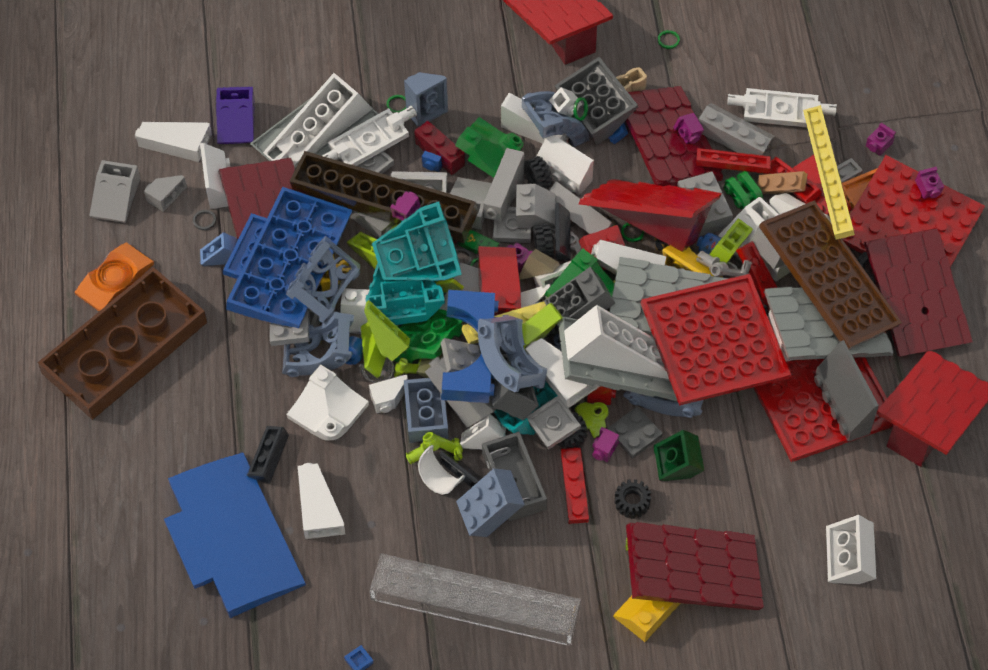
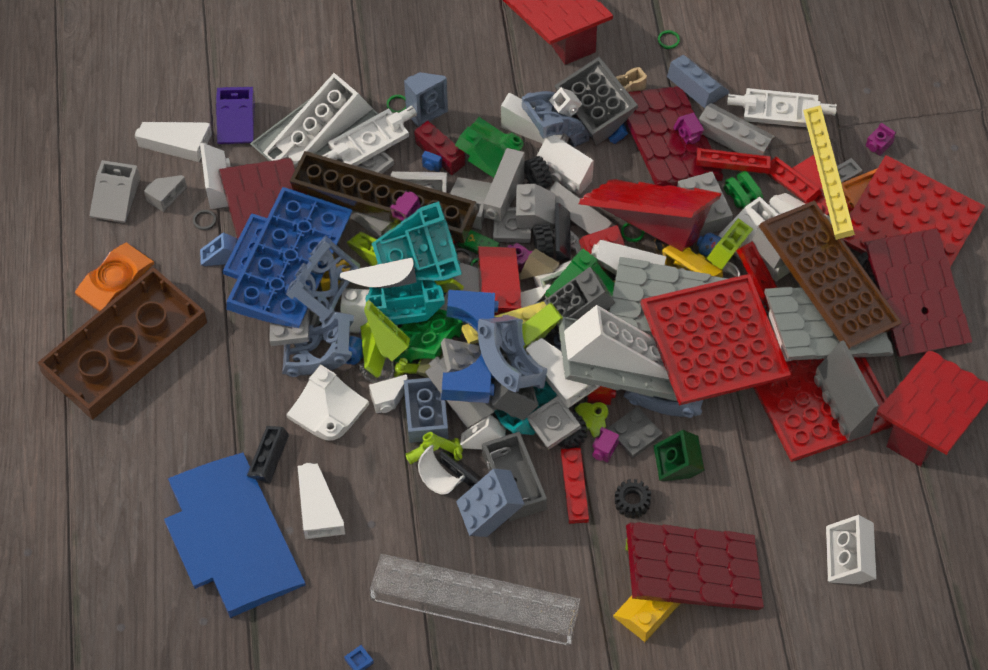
green piece [573,97,588,120] -> none
light grey pin [696,251,752,277] -> none
medium nougat plate [757,171,808,194] -> none
magenta brick [915,167,944,199] -> none
none -> white sticker [340,258,416,288]
none -> sand blue slope [667,55,730,108]

